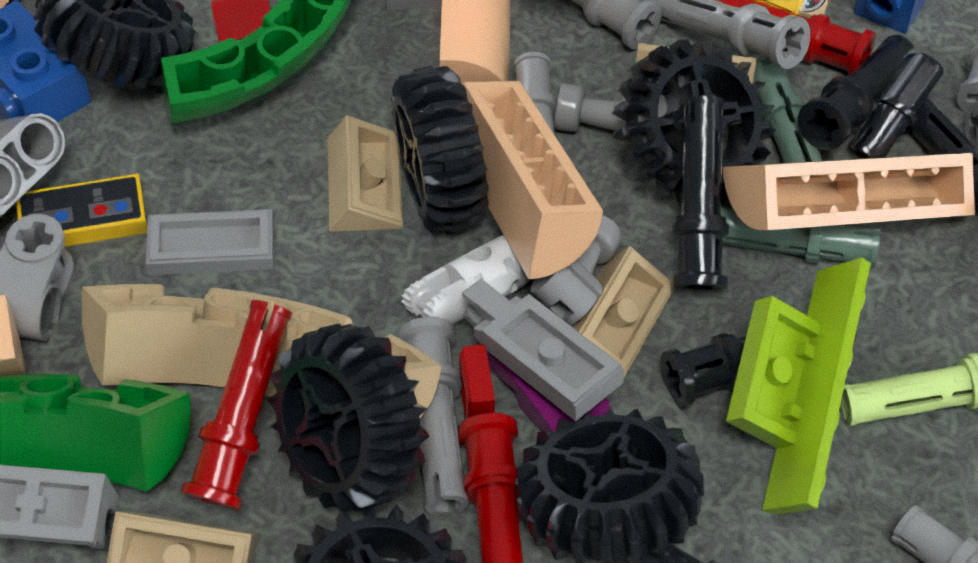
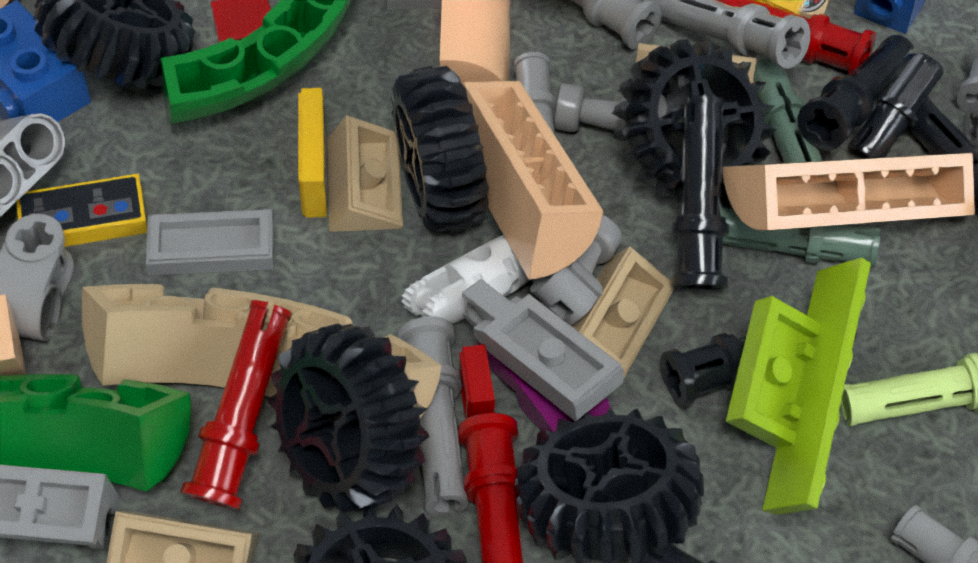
none -> yellow tile [298,88,328,218]

